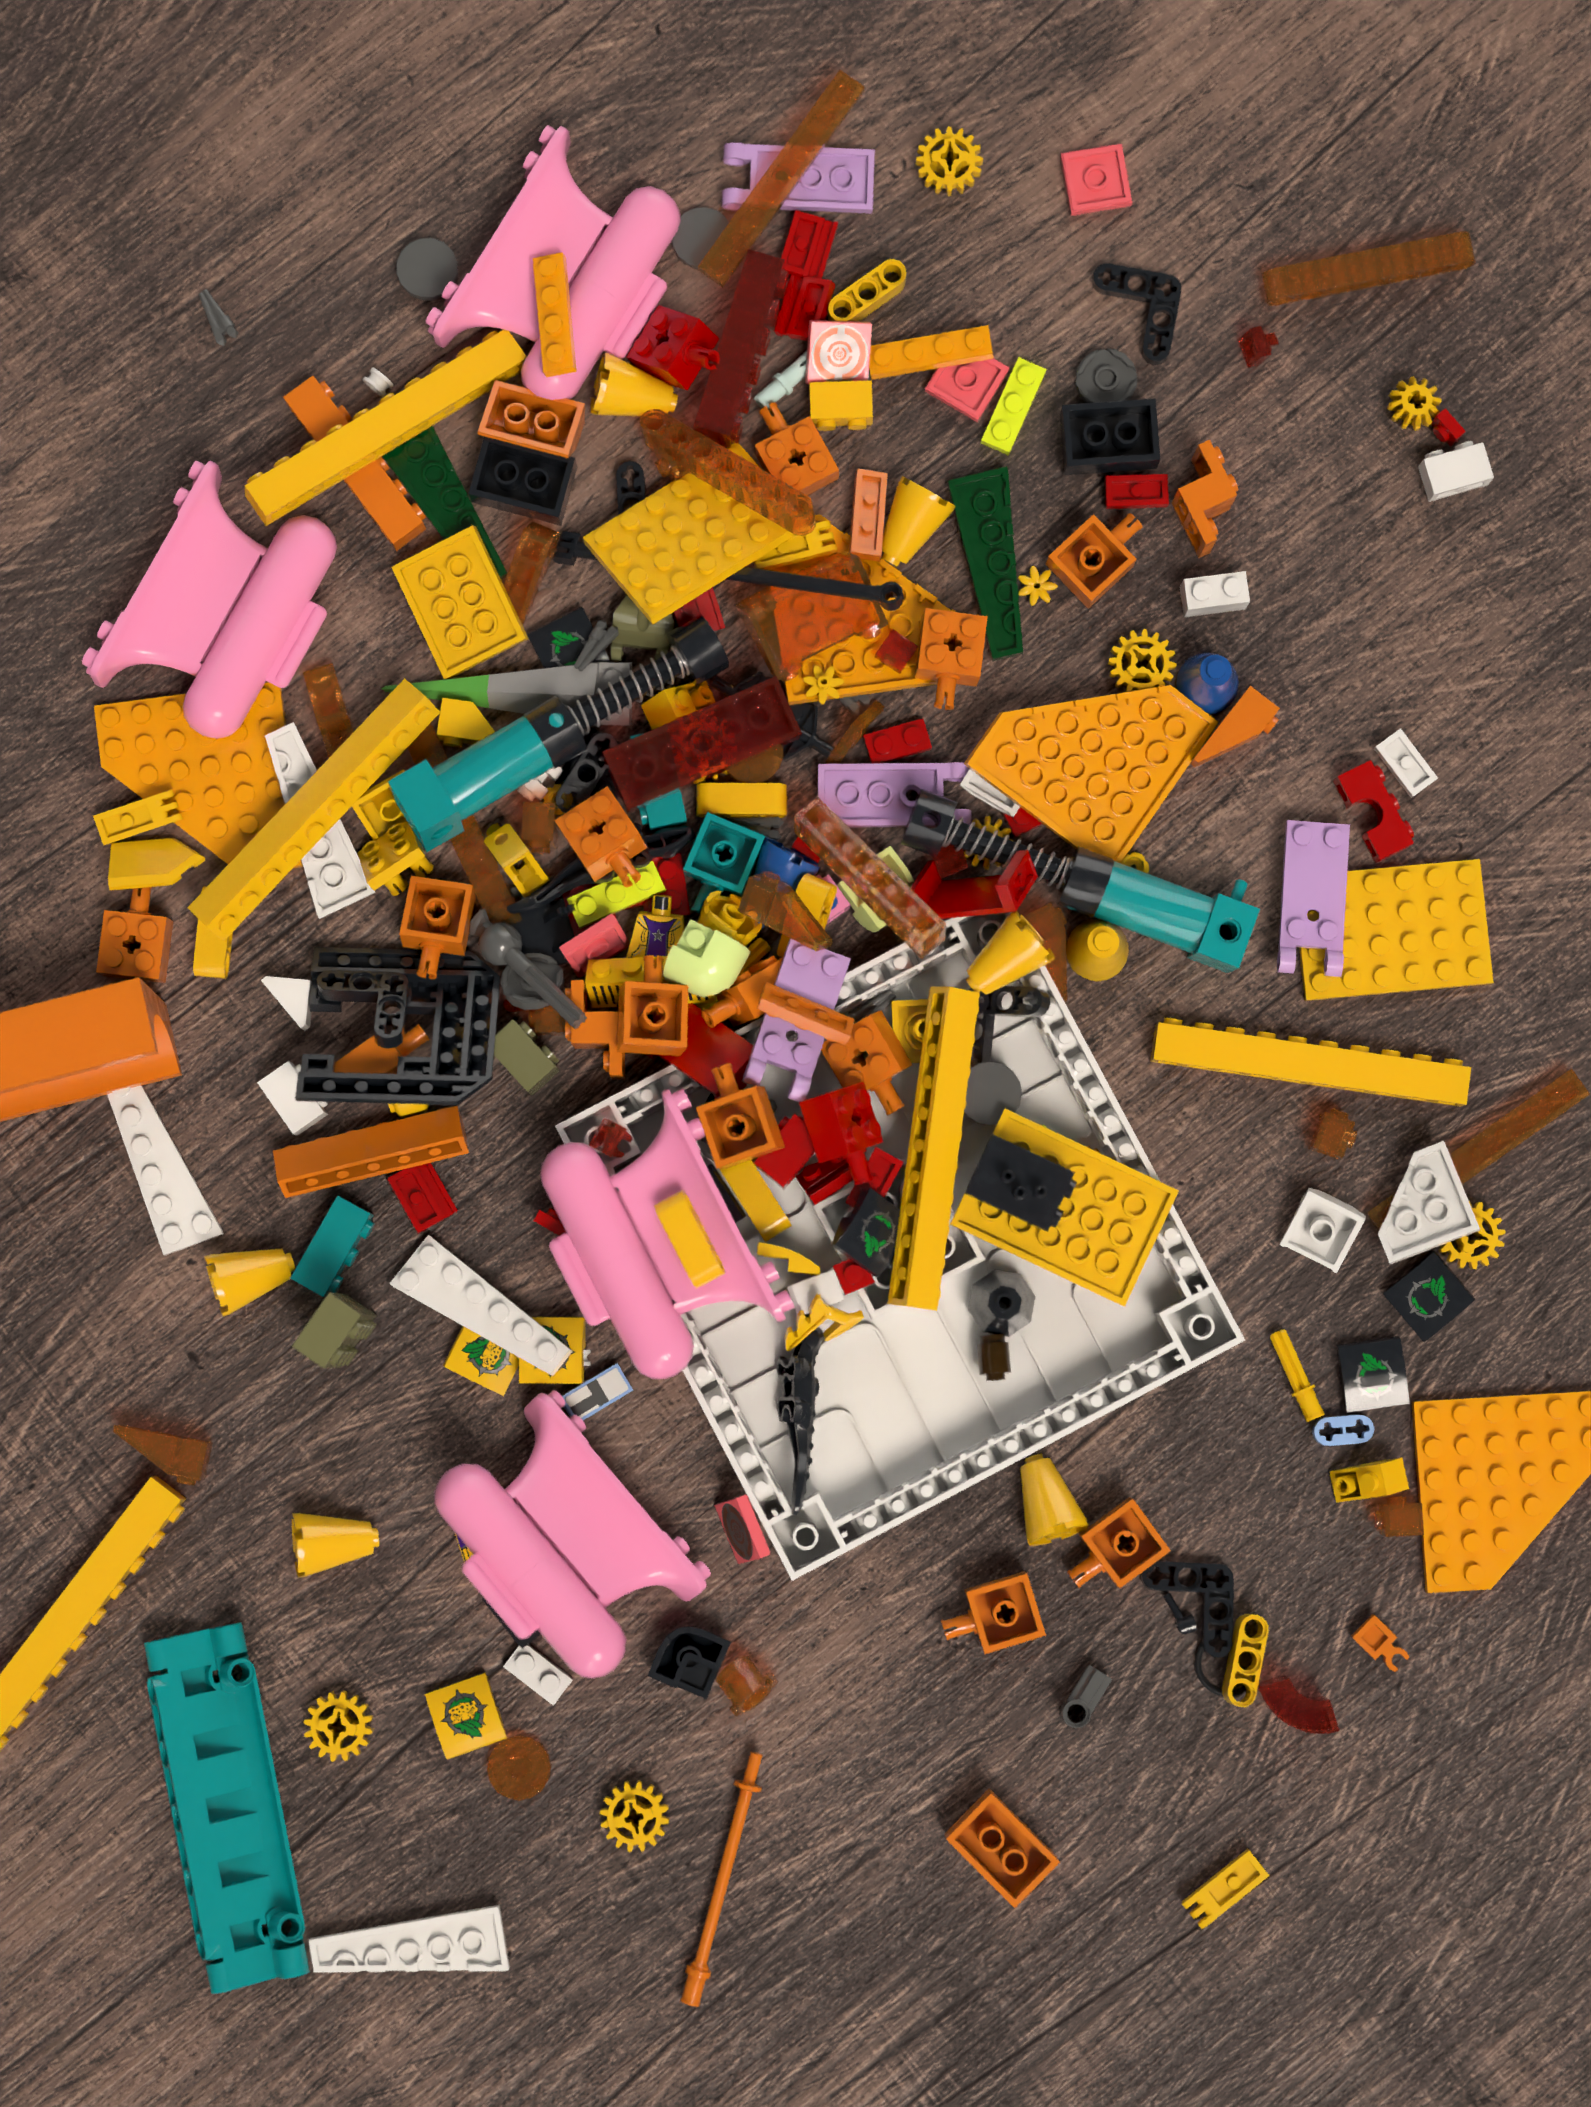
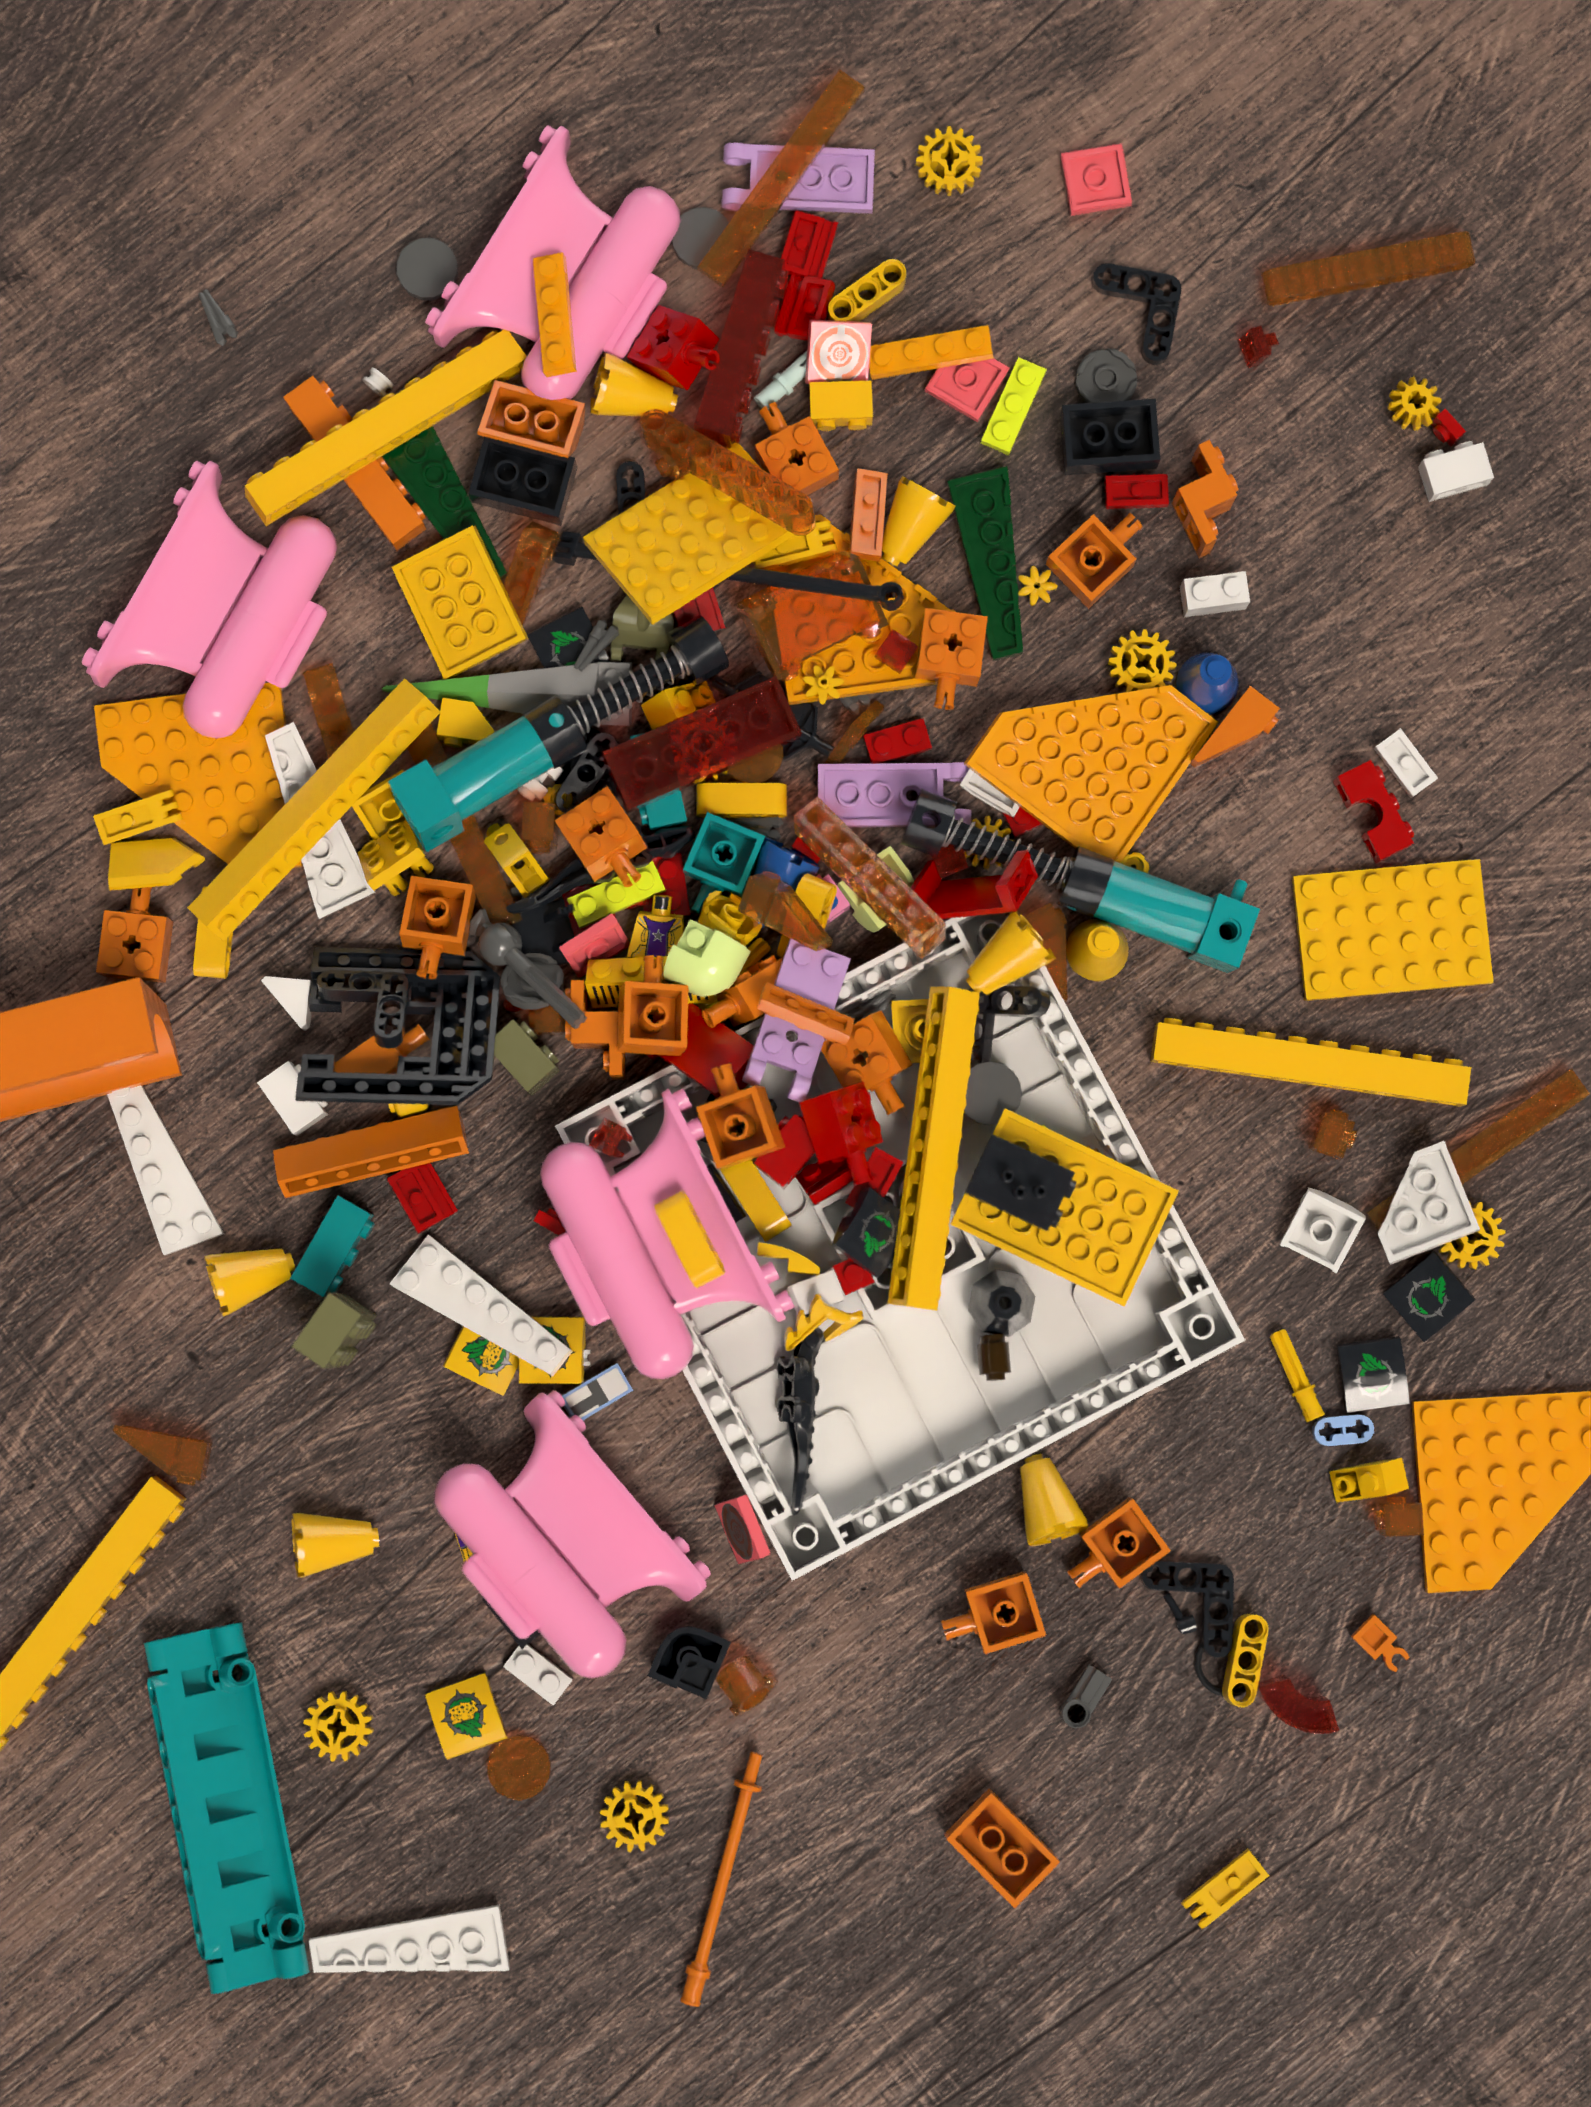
lavender hinge [1277,820,1350,977] -> none

